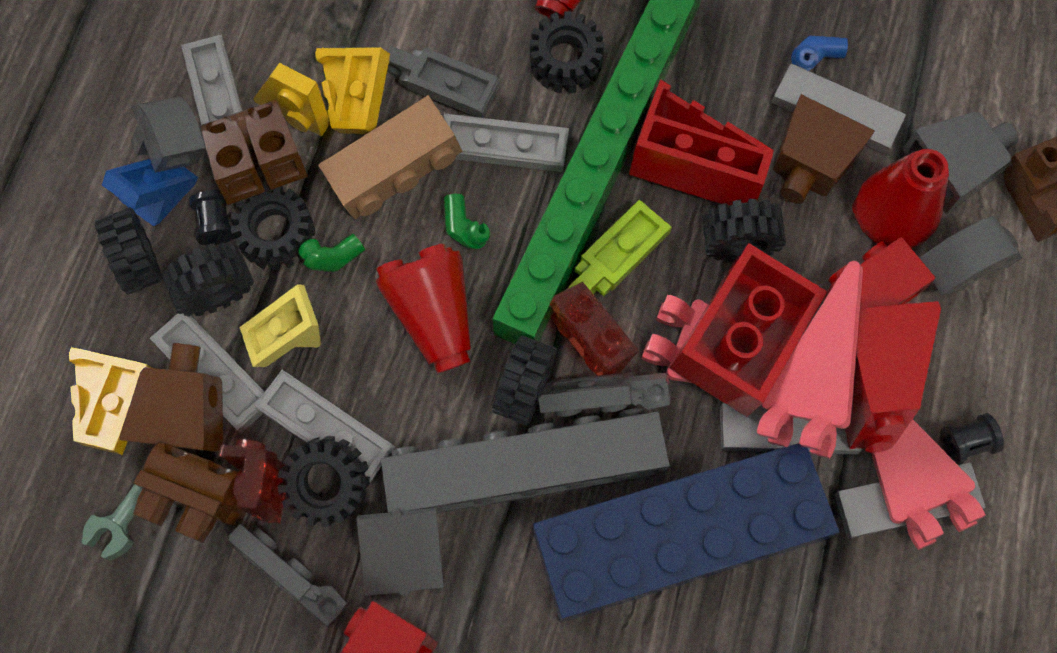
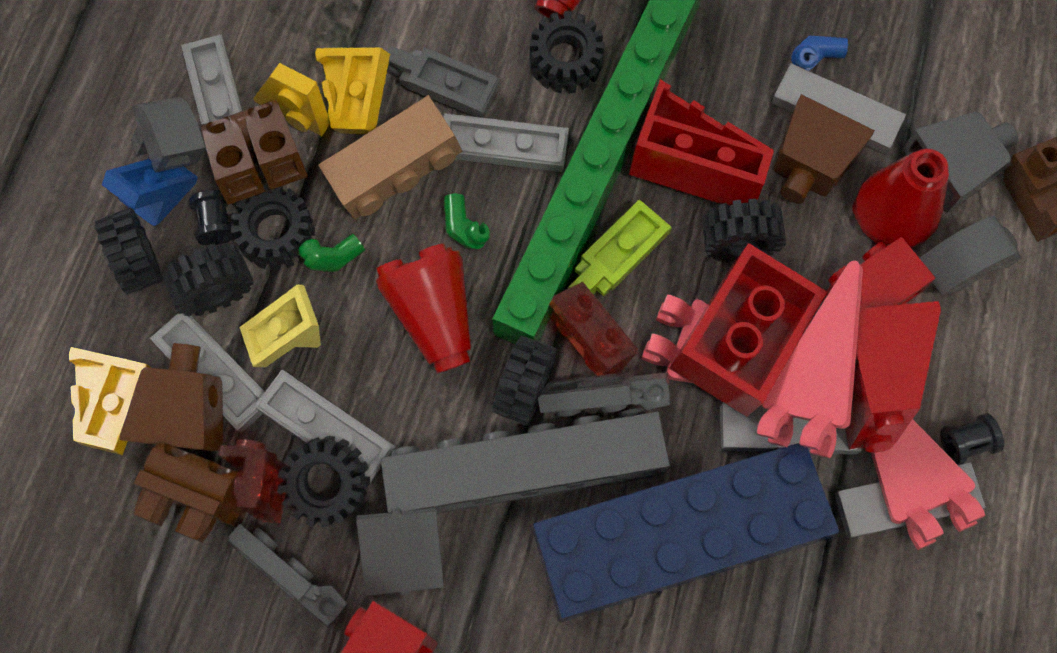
sand green bar [82,484,142,560] -> none

